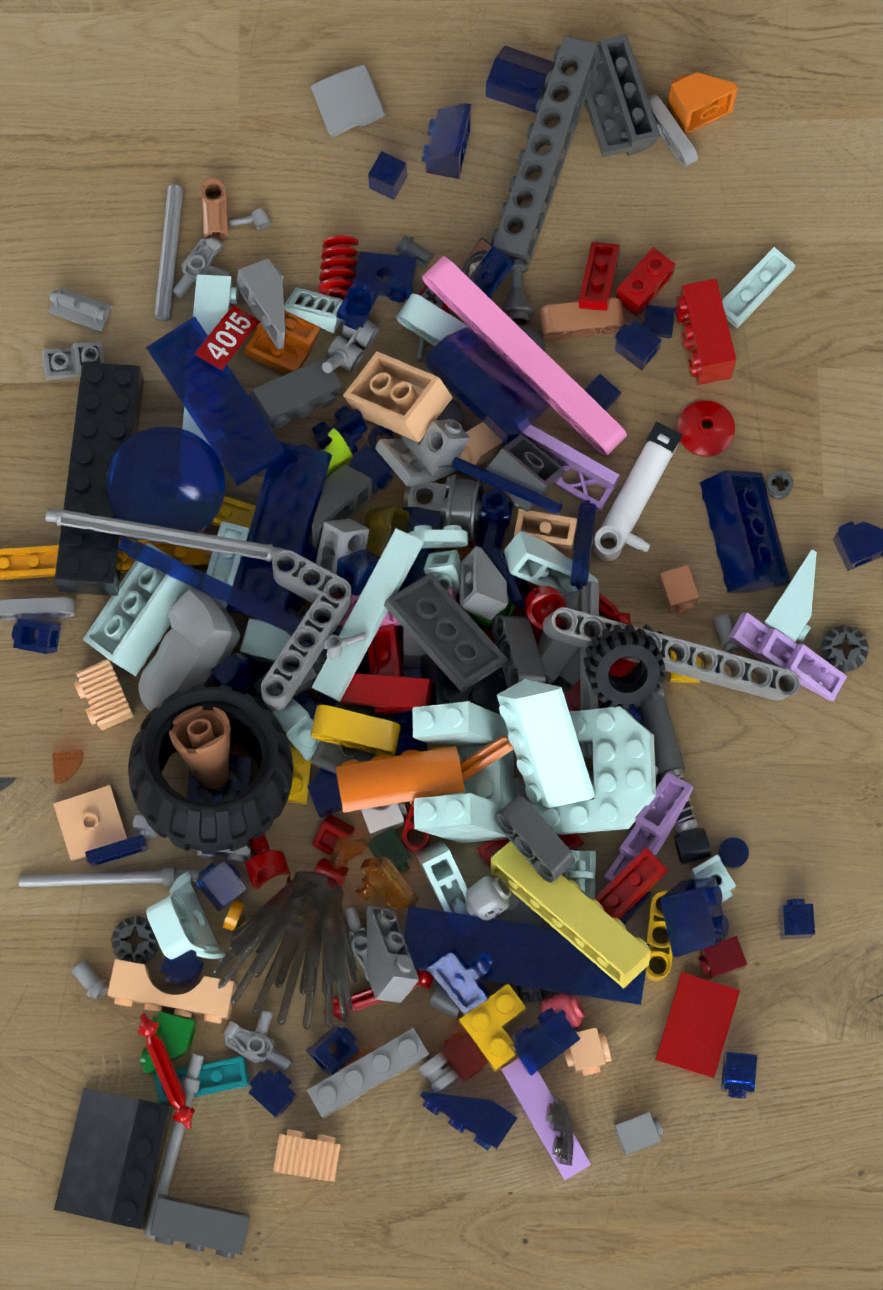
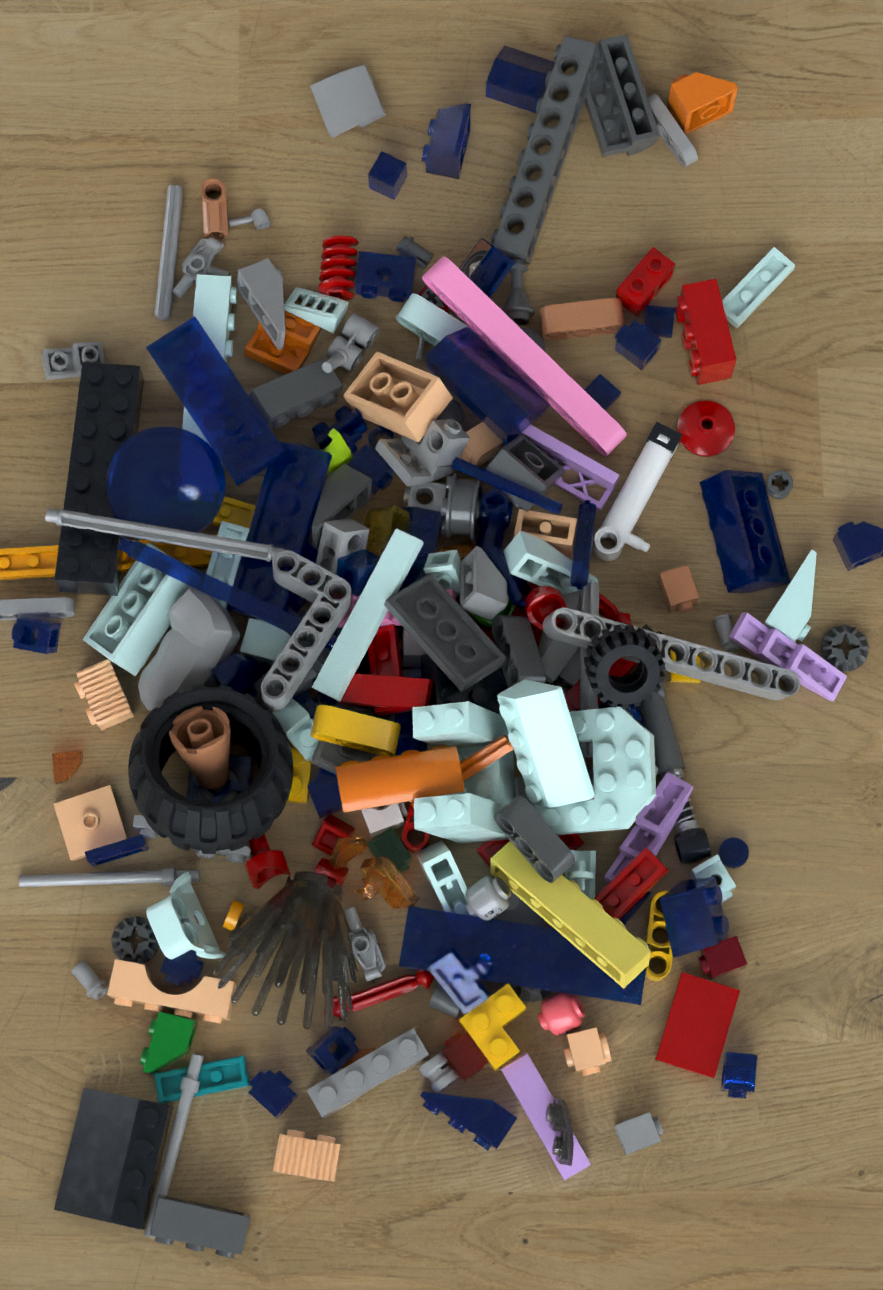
light grey hinge [48,287,112,332] -> none
red wheel [137,1013,195,1130] -> none
red sticker [195,305,261,371] -> none
clear blue brick [196,861,247,911] -> none
light grey piece [222,1010,292,1071] -> none
light grey hand [324,632,366,659] -> none
clear blue hips [336,274,384,330] -> none
light grey slope [367,905,419,1003] -> none
light aqua plate [408,525,468,548] -> none
clear blue bracket [508,1007,580,1076] -> none
red plate [578,242,620,311] -> none
clear blue brick [779,899,815,939] -> none

